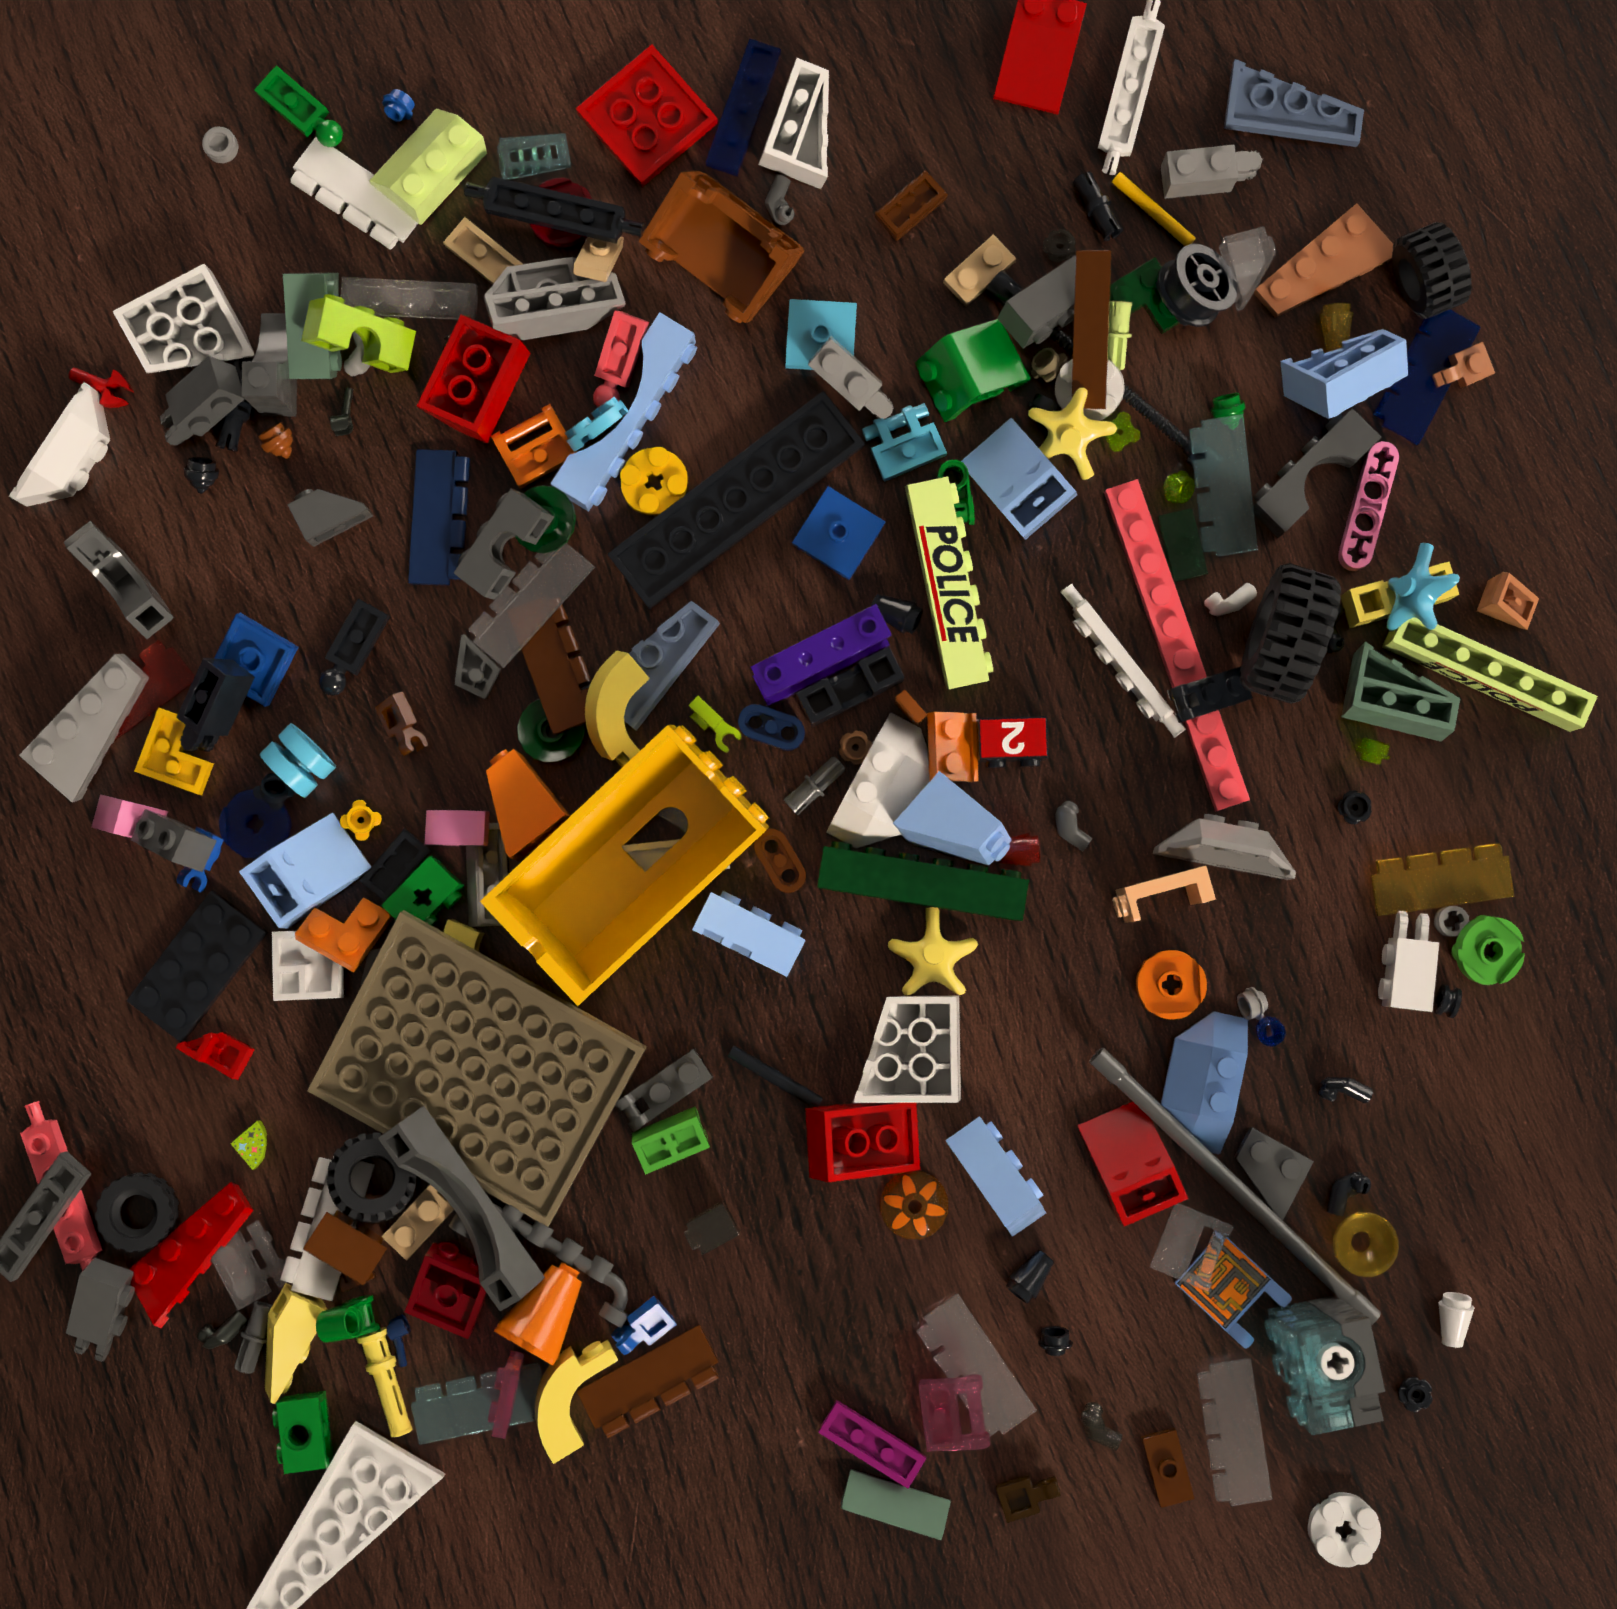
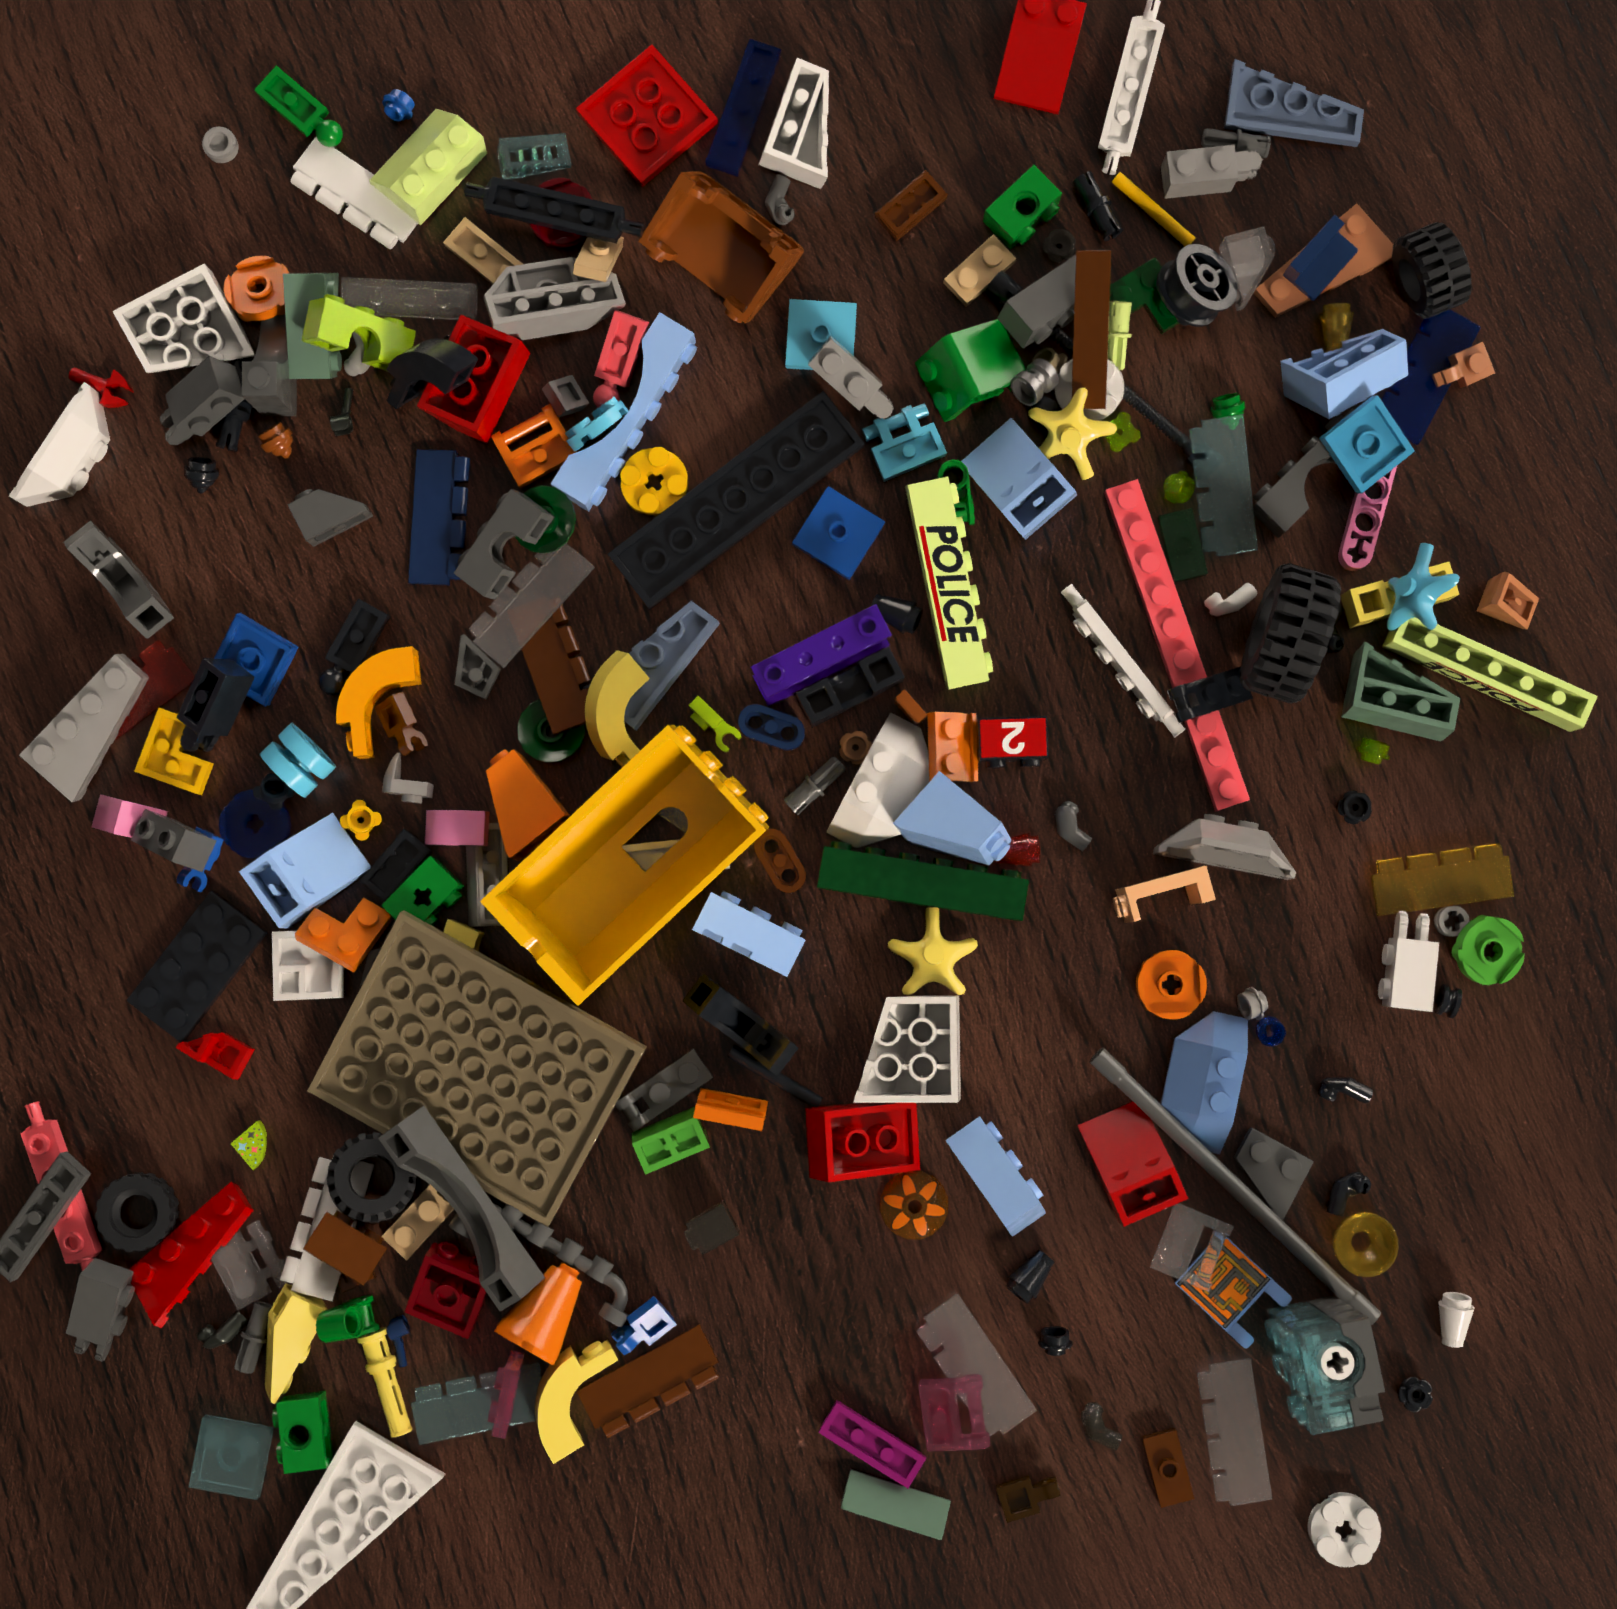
none -> clear light blue plate [189,1414,274,1500]
none -> orange plate [224,256,289,322]
none -> light orange arch [336,646,421,759]
none -> light grey plate [382,753,434,804]
none -> black arch [386,338,478,409]
none -> dark grey plate [542,375,589,418]
none -> black arch [683,973,799,1076]
none -> orange plate [693,1088,768,1131]
none -> green brick [983,165,1062,250]
none -> flat silver wheel [1011,358,1059,406]
none -> dark grey axle [1201,128,1271,158]
none -> dark blue panel [1283,215,1358,300]
none -> dark azure plate [1319,395,1415,493]

